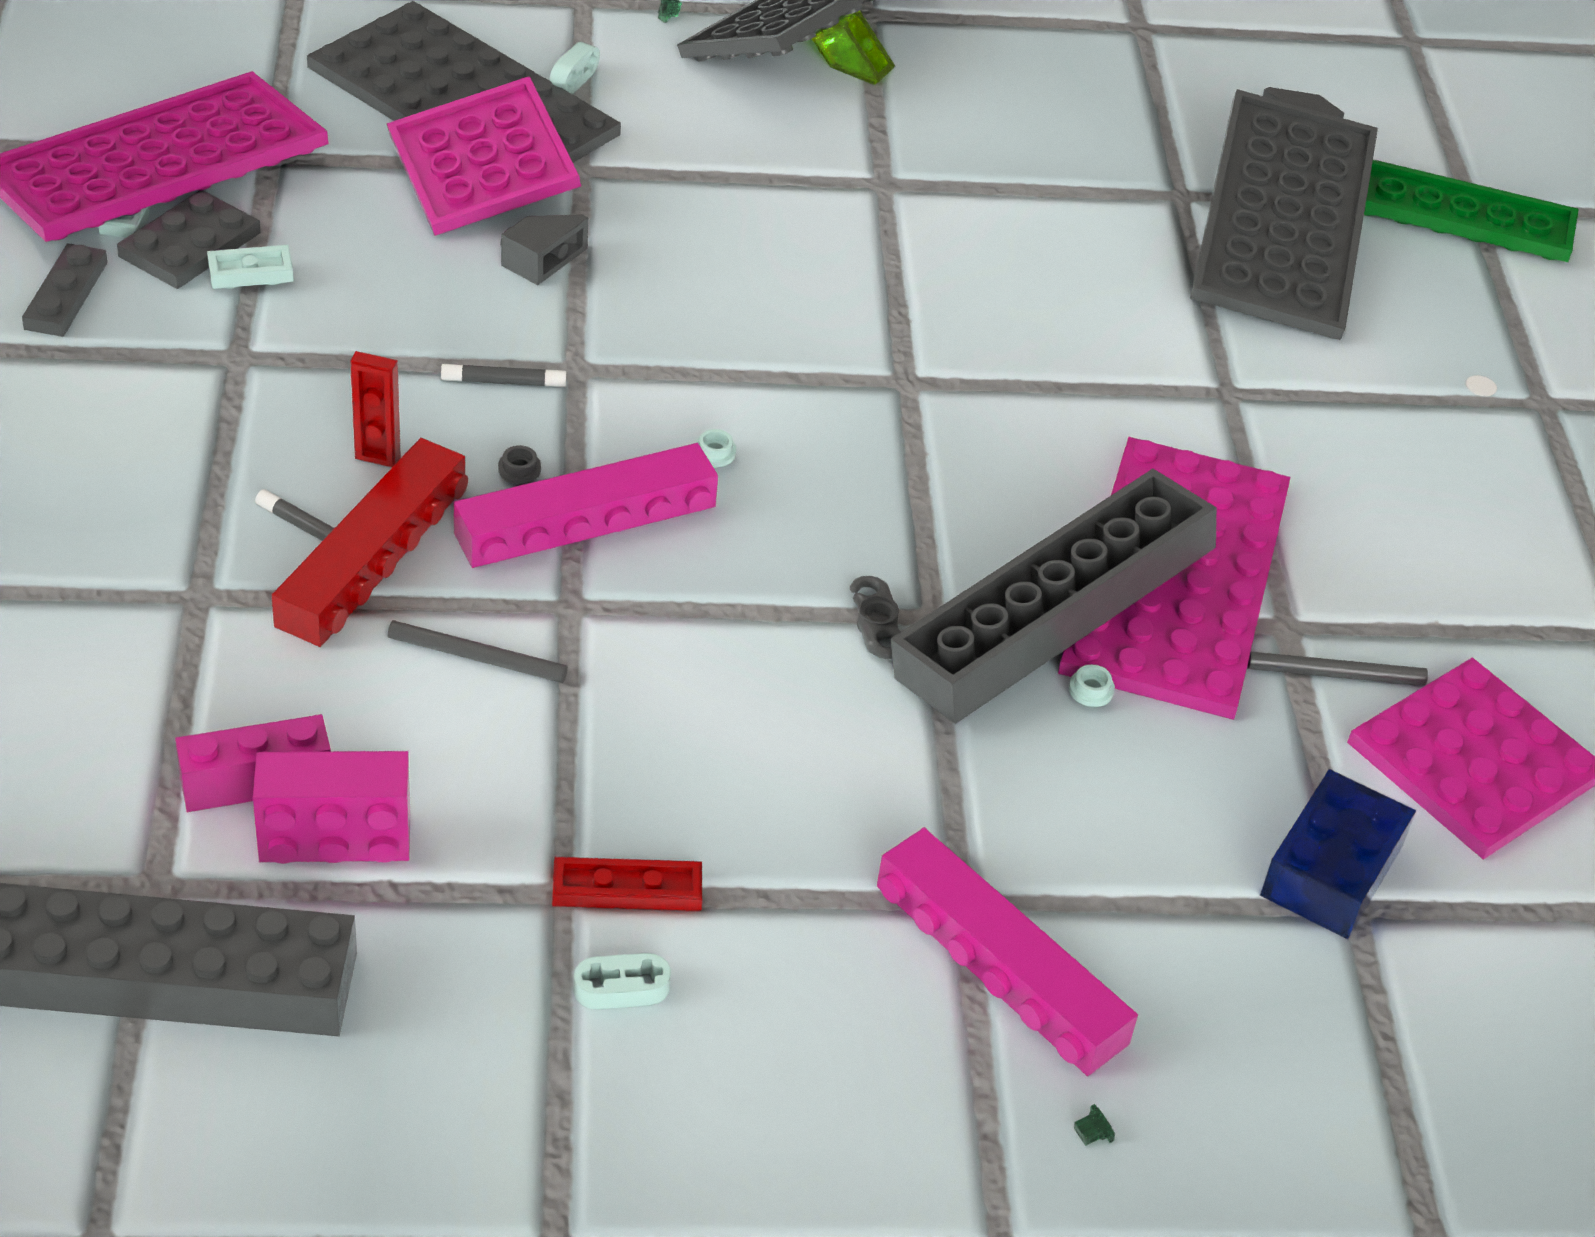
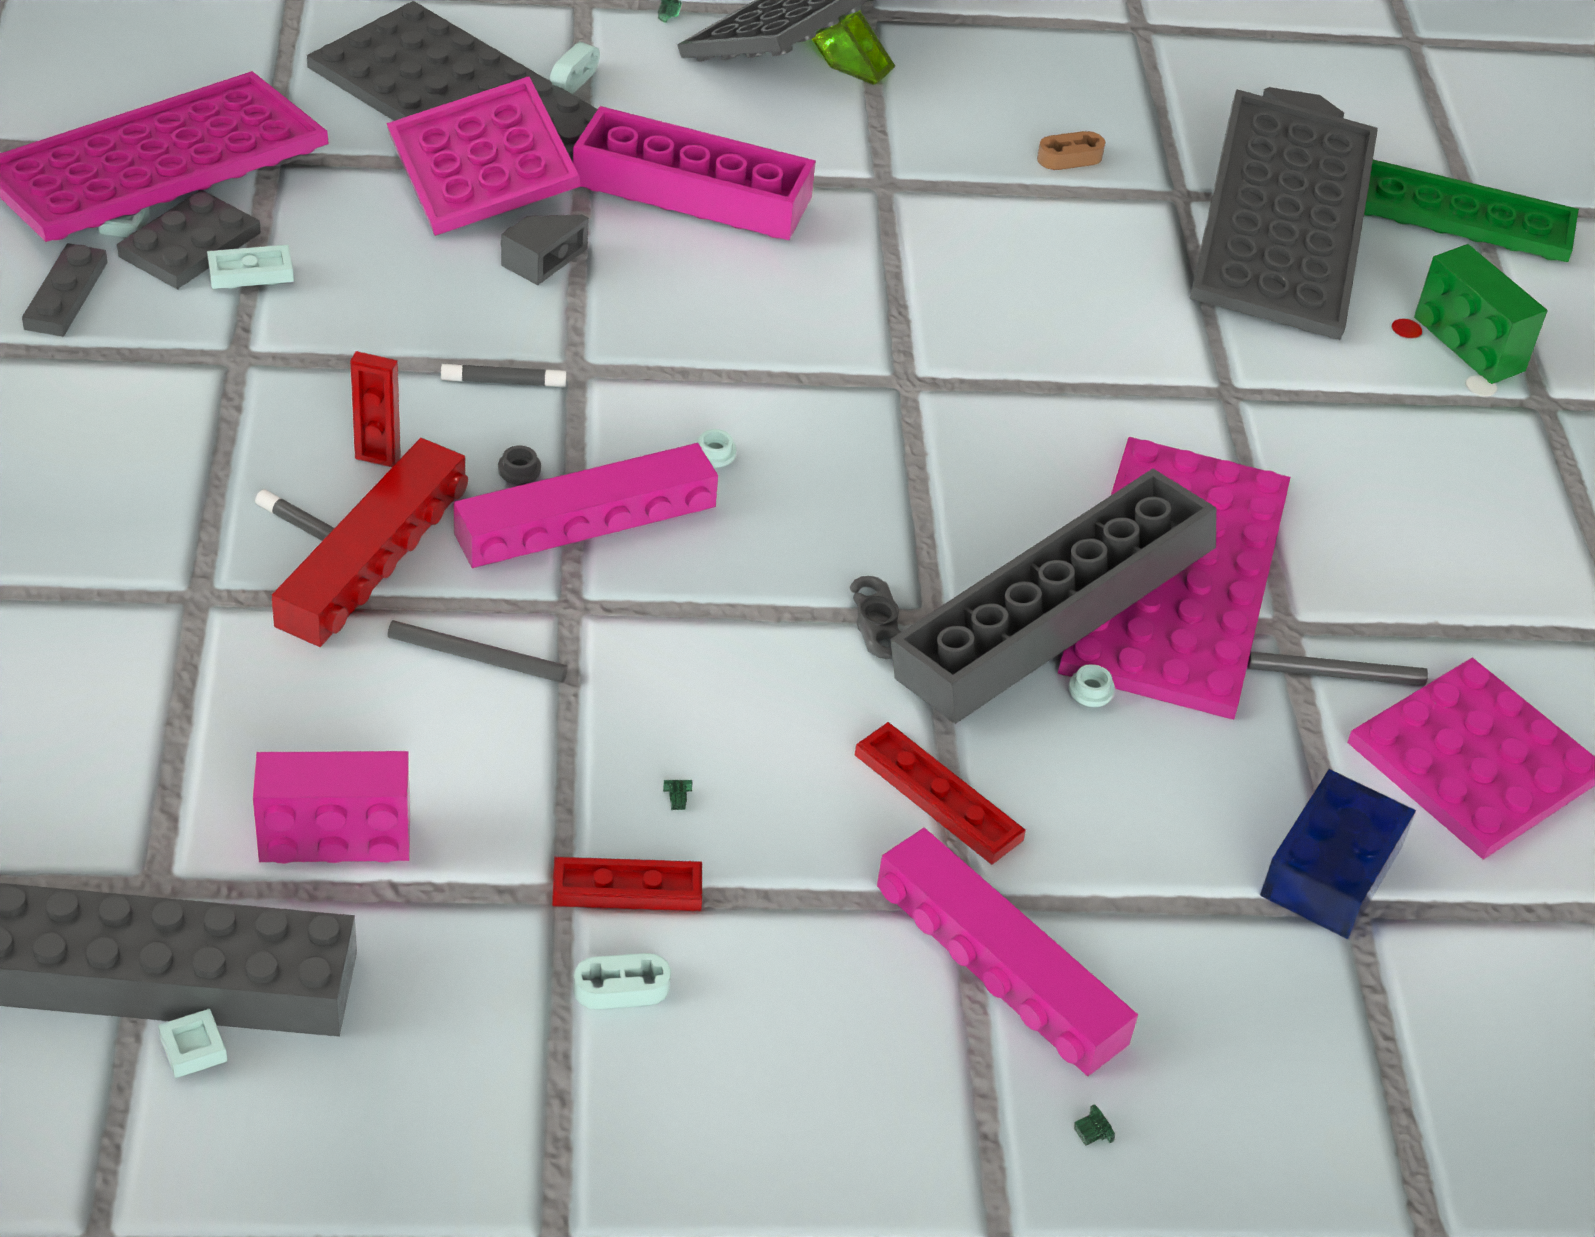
dark pink brick [175,714,331,812] -> none
none -> light aqua plate [158,1009,227,1078]
none -> dark pink brick [573,106,816,240]
none -> clear green piece [663,780,693,810]
none -> red tile [854,722,1026,865]
none -> medium nougat beam [1037,131,1106,170]
none -> red sticker [1392,319,1422,339]
none -> green brick [1414,244,1548,384]

